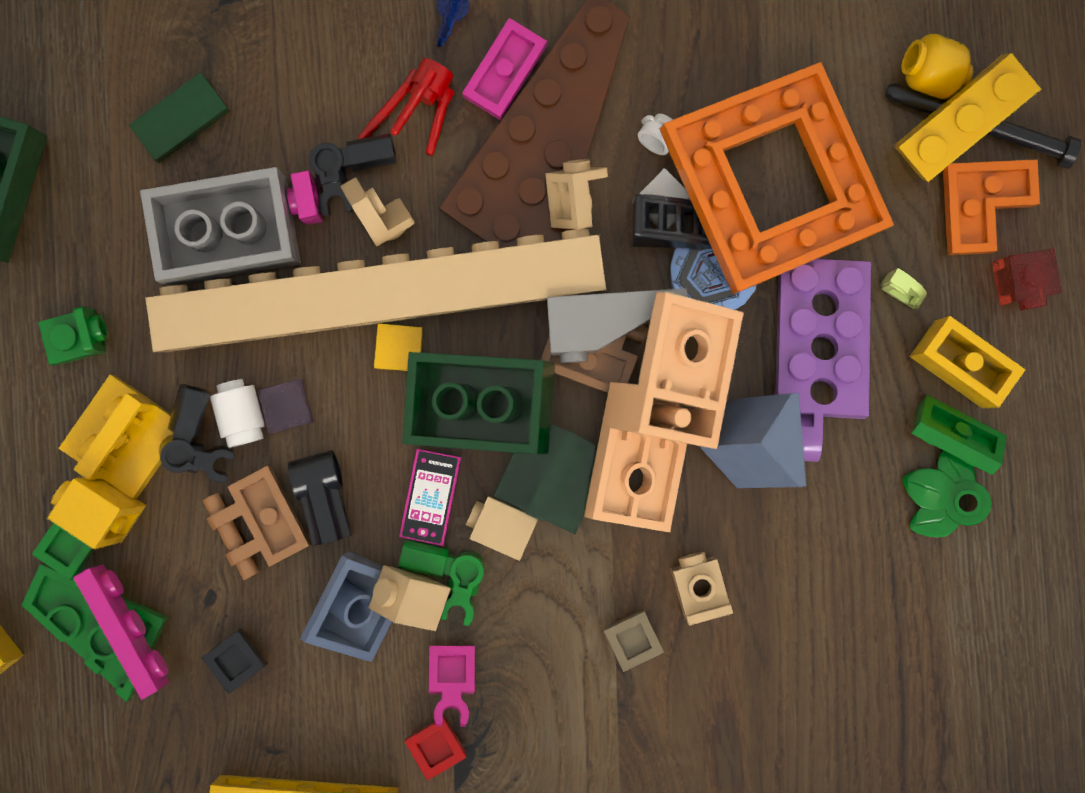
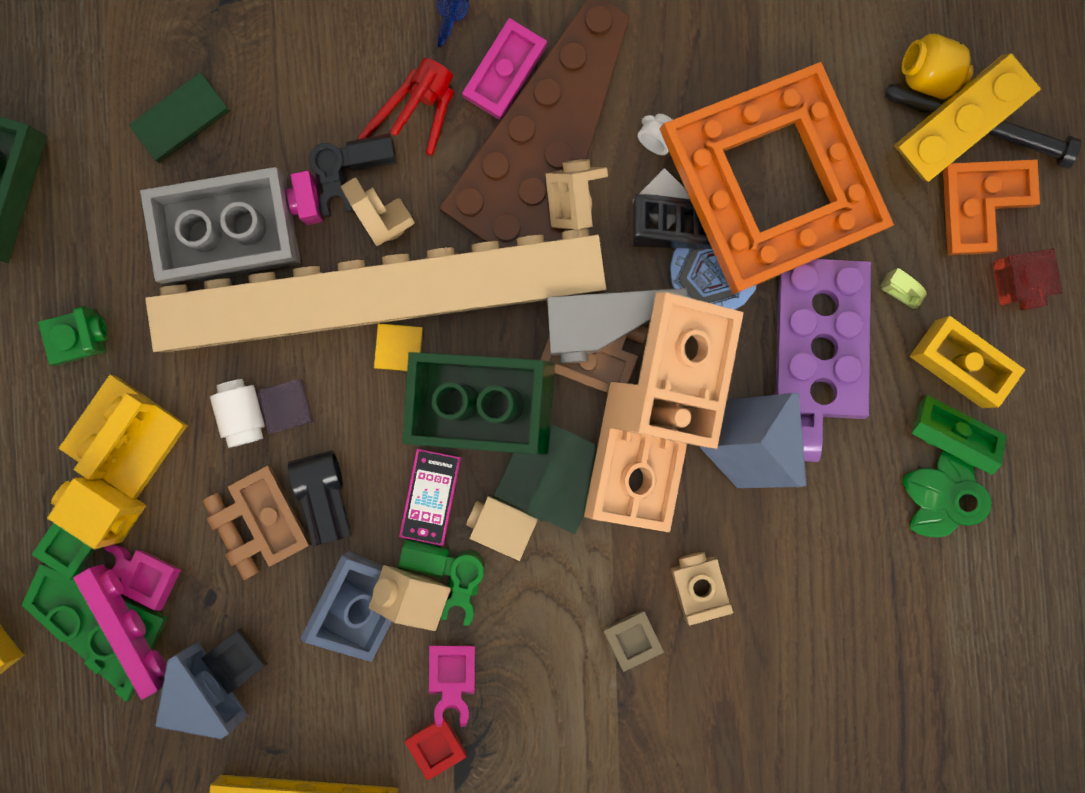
black bar [159,384,235,483] -> none
none -> dark pink plate [104,545,181,611]
none -> sand blue slope [155,642,249,739]

